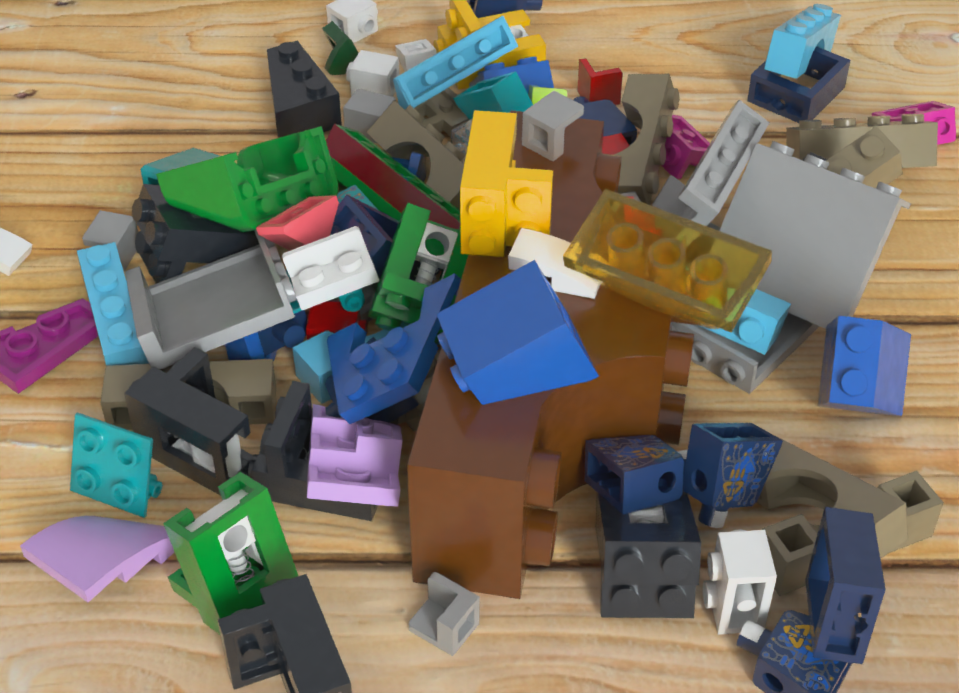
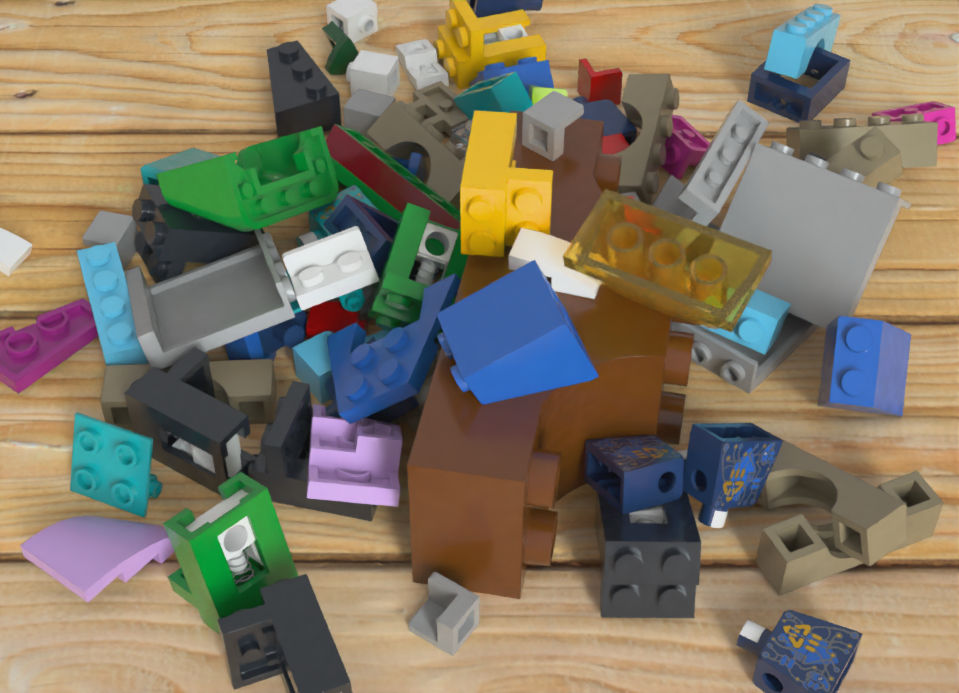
coral slope [256,195,339,251] -> none
medium azure slope [393,16,518,109] -> none
white brick [703,529,777,635] -> none
dark blue window [805,507,886,664] -> none

